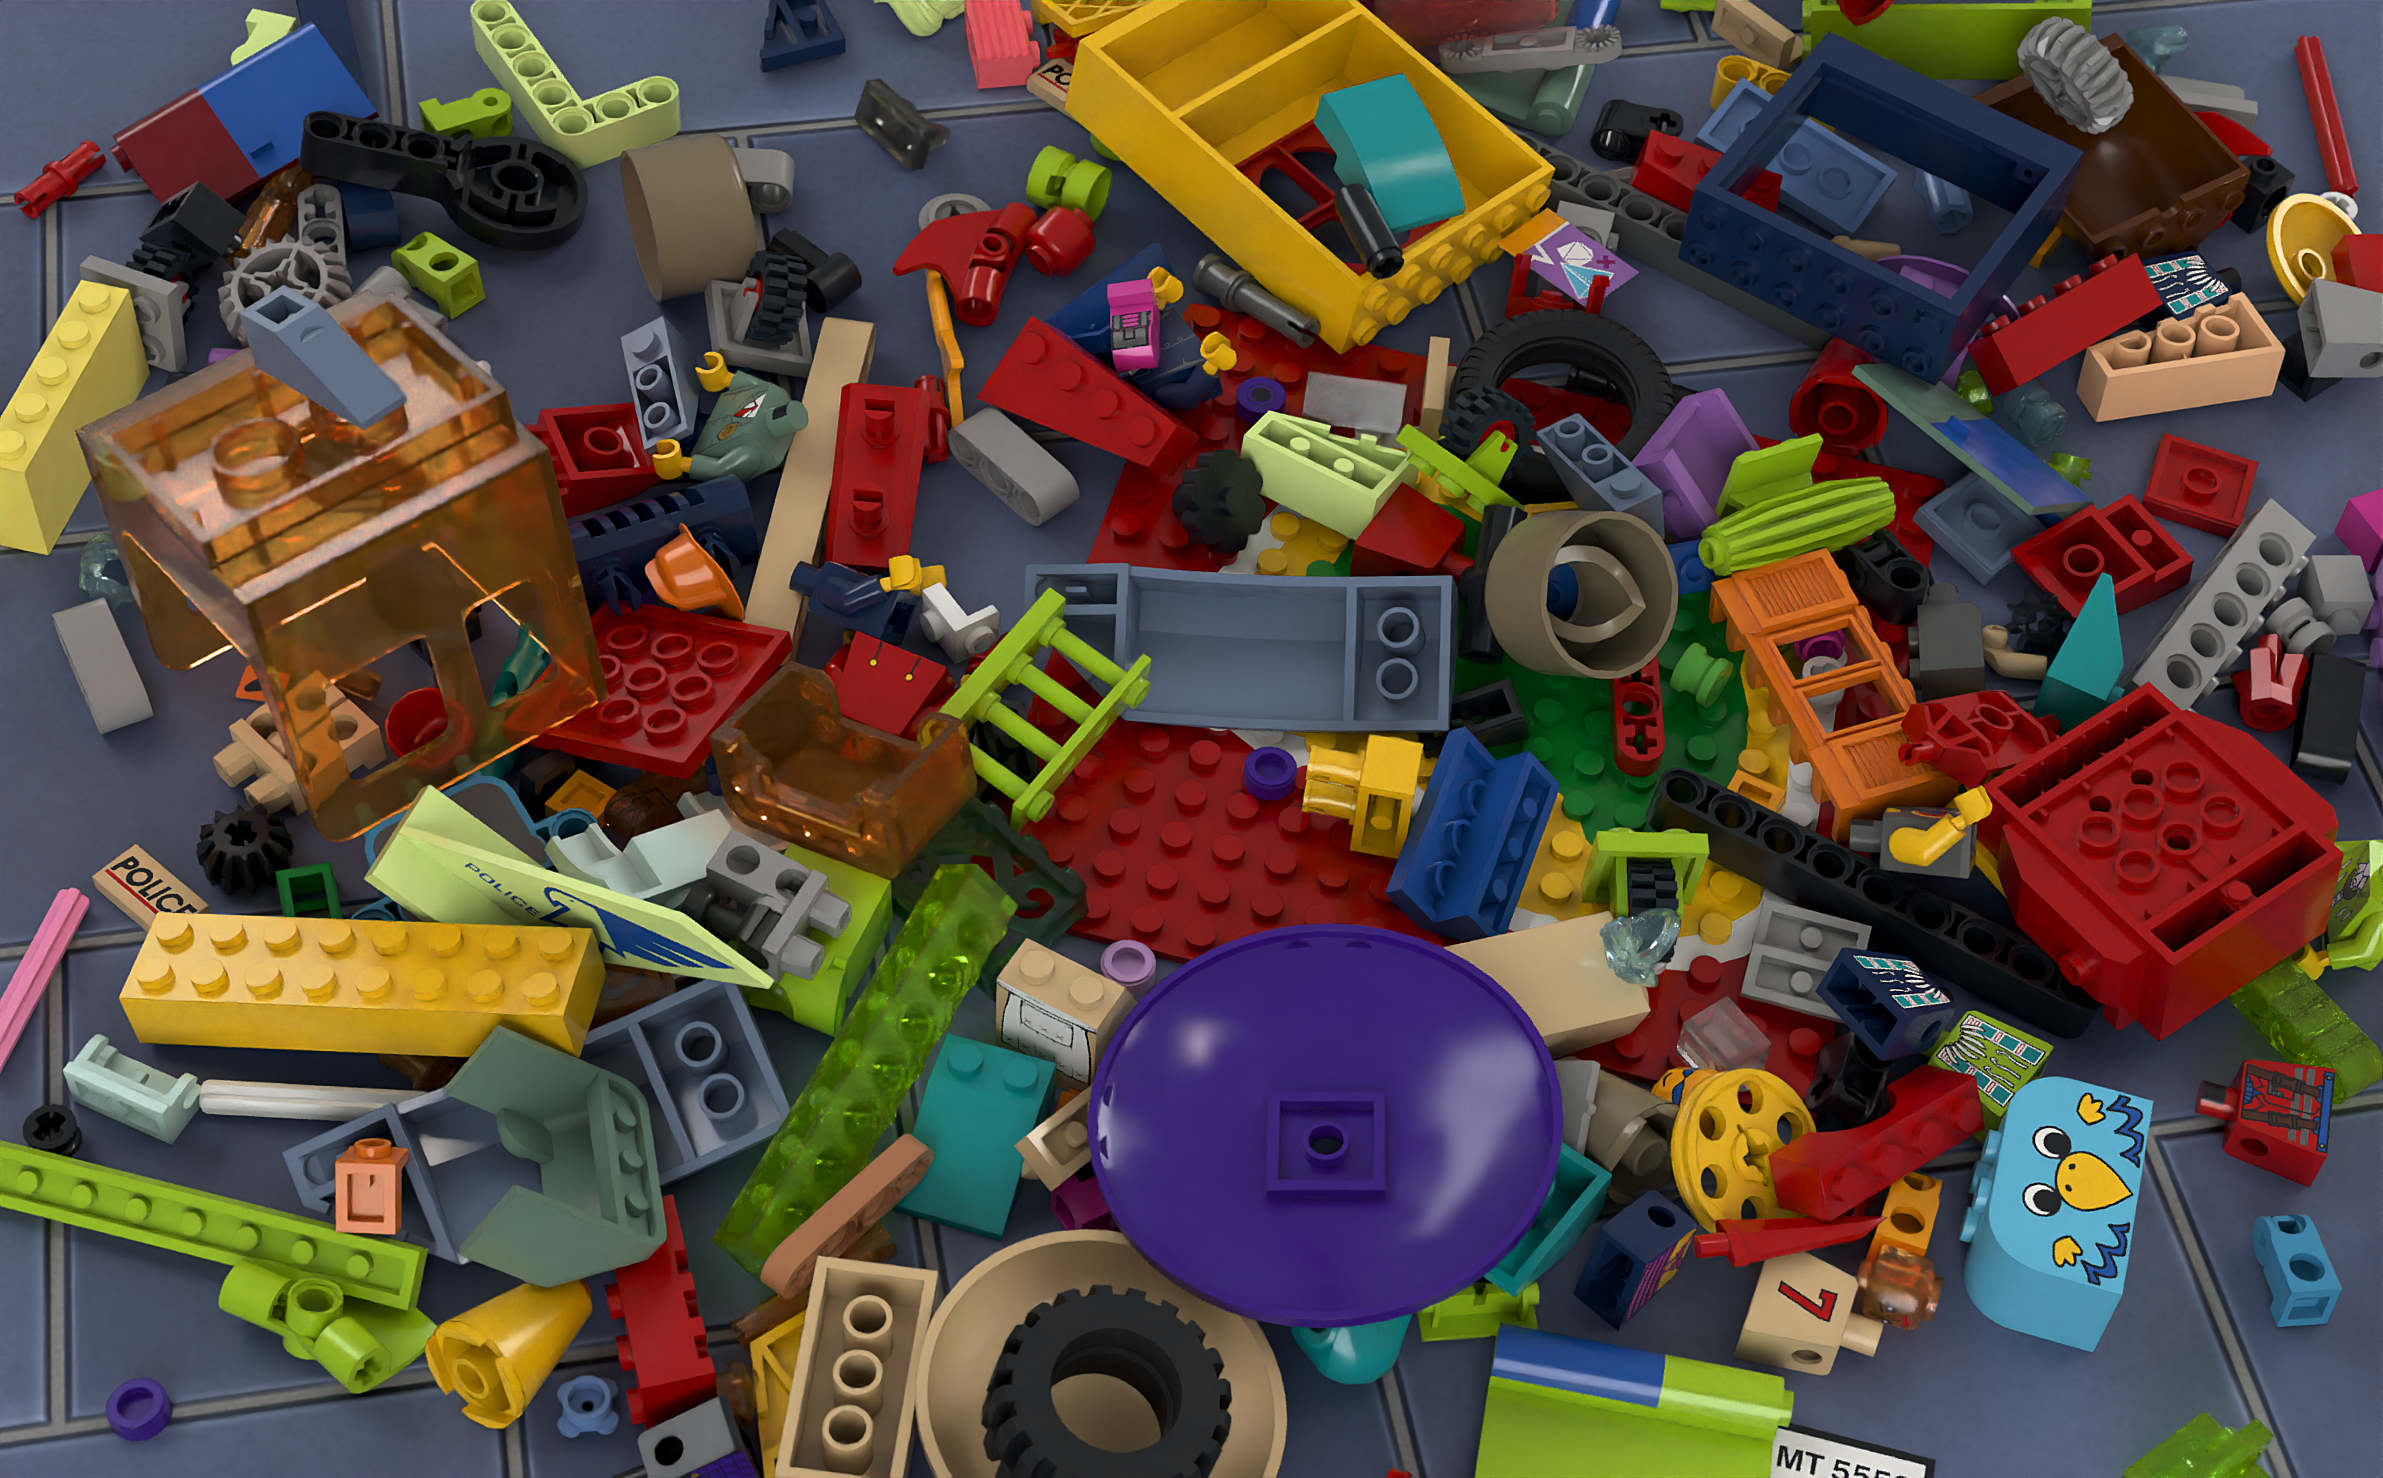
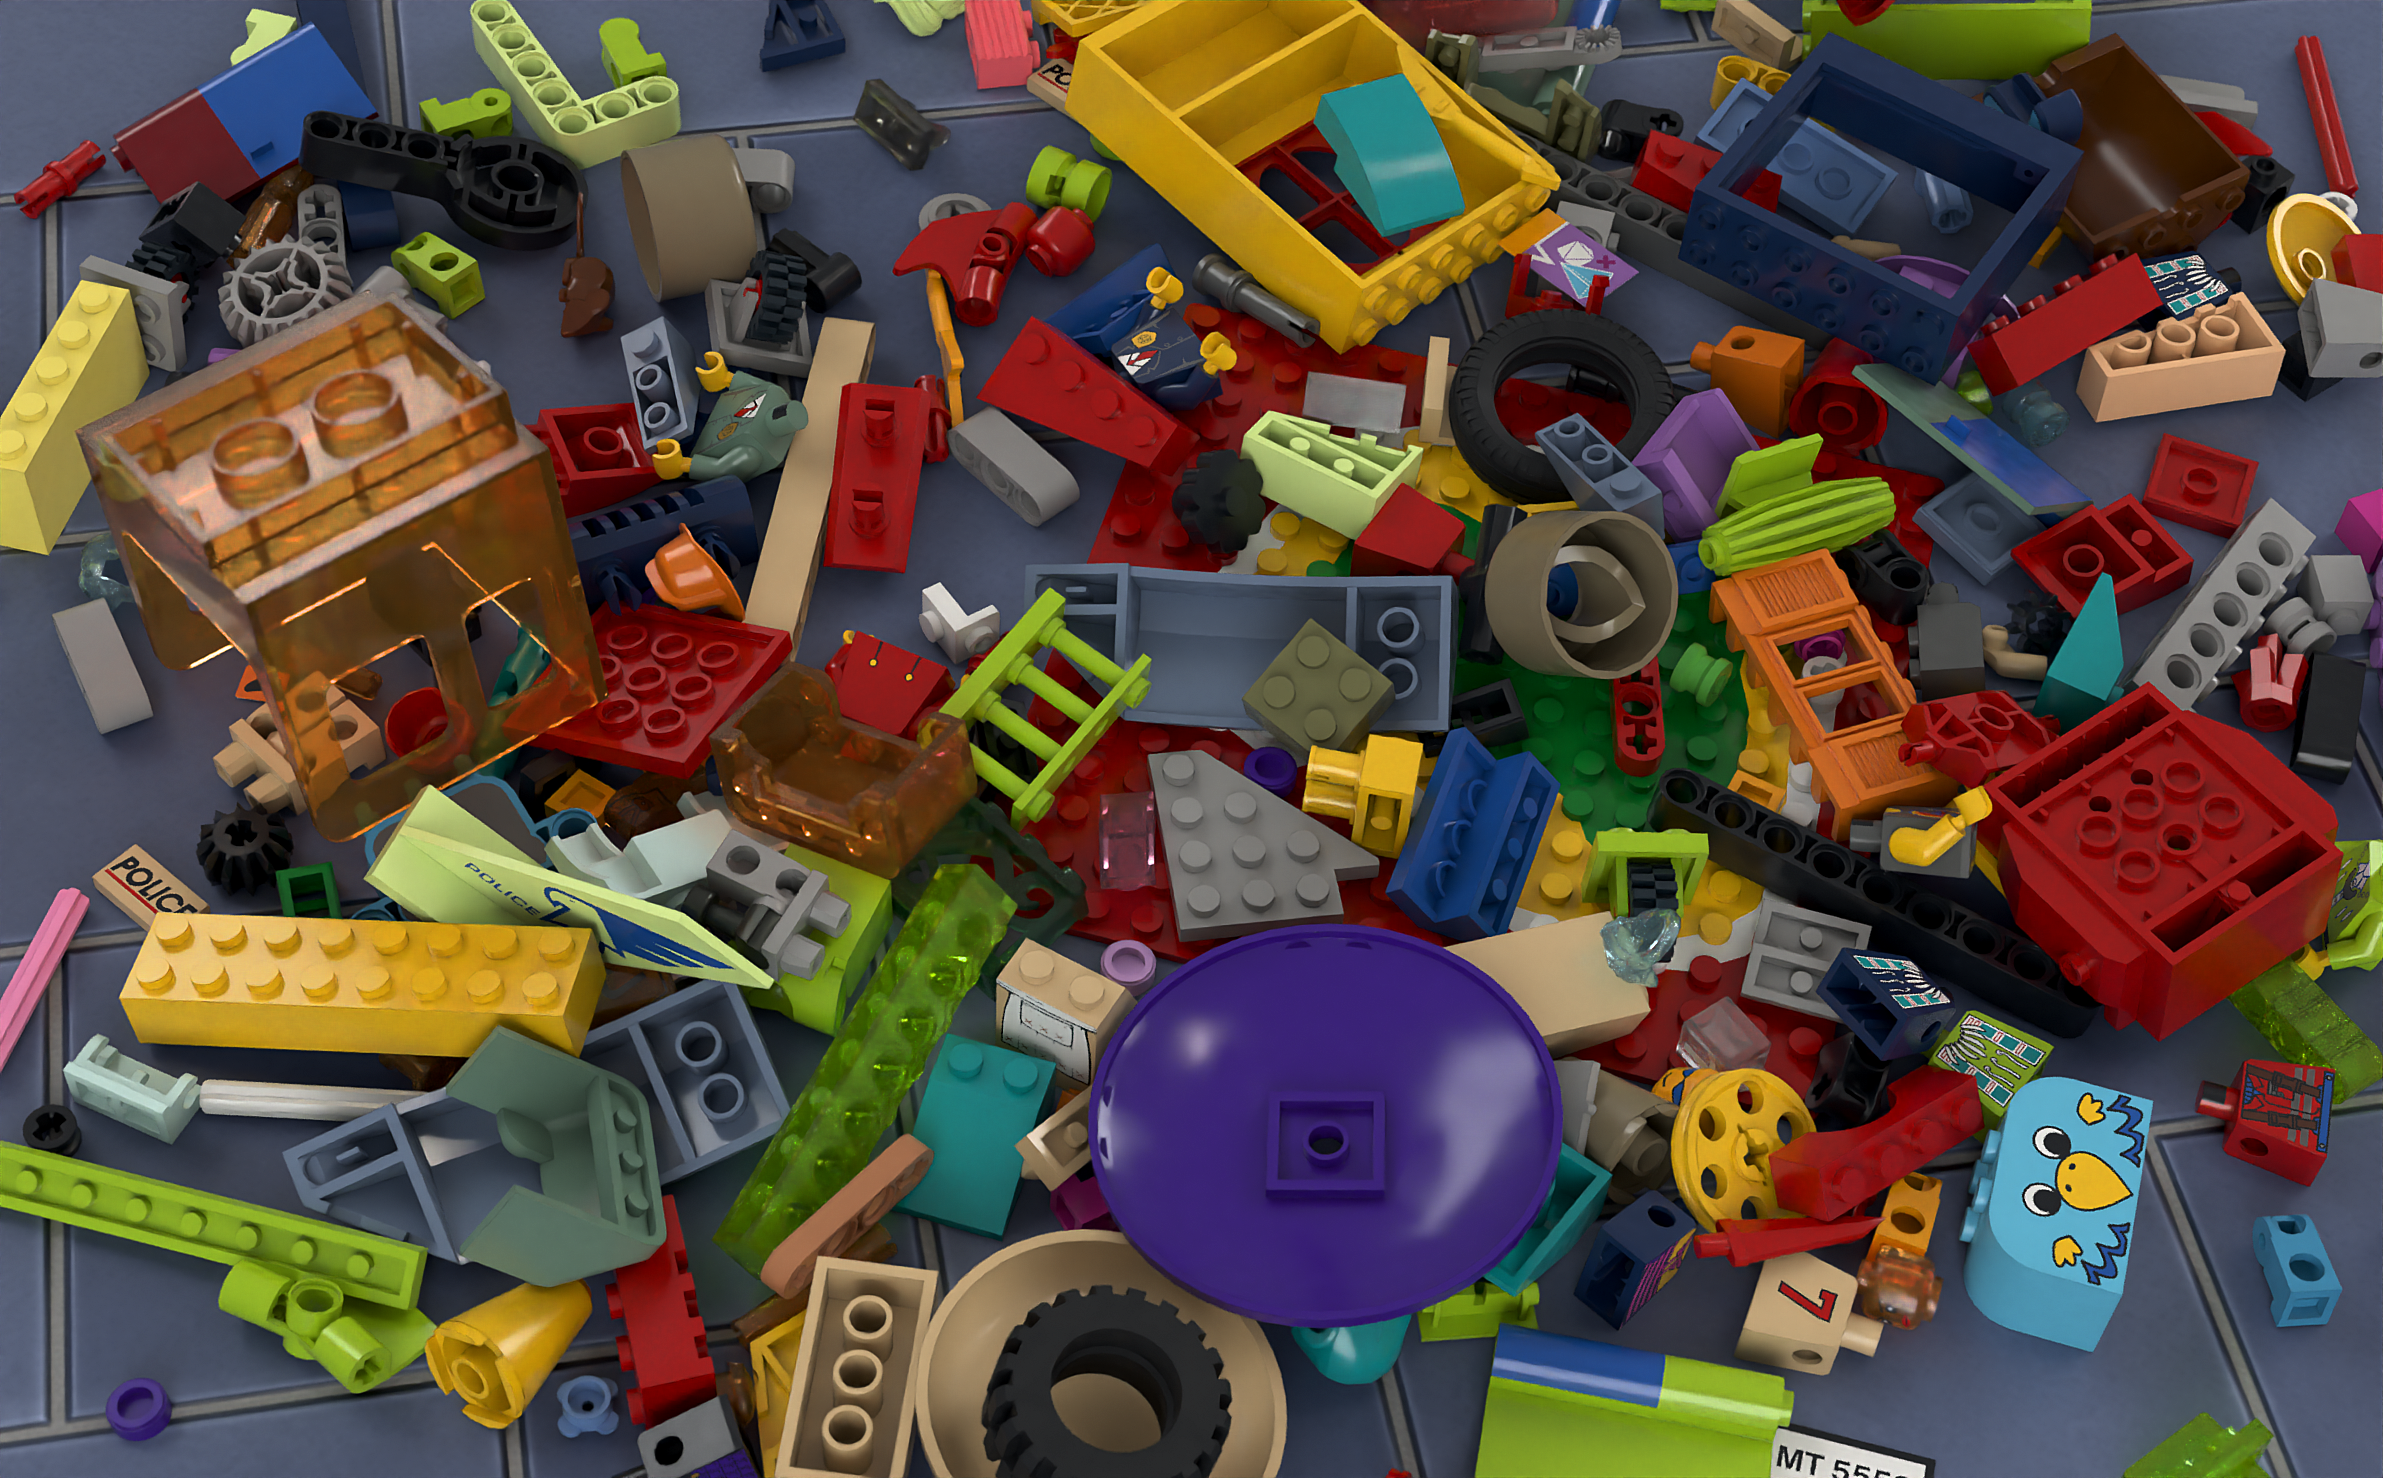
sand blue slope [239,285,408,430] -> none
orange bracket [335,1138,409,1235] -> none
dark blue torso [789,555,947,644] -> none
dark pink leg [1108,278,1160,373] -> none
dark purple tile [1235,377,1286,424] -> none
black piece [1333,183,1404,279] -> none
plate [1396,385,1537,515] -> none
light grey gear [2017,16,2134,134] -> none
clear neon green plate [2045,451,2093,488] -> none
clear light blue piece [2125,25,2190,75] -> none
none -> reddish brown animal [559,192,615,338]
none -> lime leg [599,18,667,89]
none -> clear pink slope [1099,791,1157,891]
none -> light grey wing [1147,750,1380,942]
none -> olive brick [1242,617,1396,763]
none -> yellow piece [1351,45,1561,190]
none -> olive wedge [1425,29,1602,165]
none -> orange torso [1690,325,1805,438]
none -> dark blue animal [1982,73,2083,146]

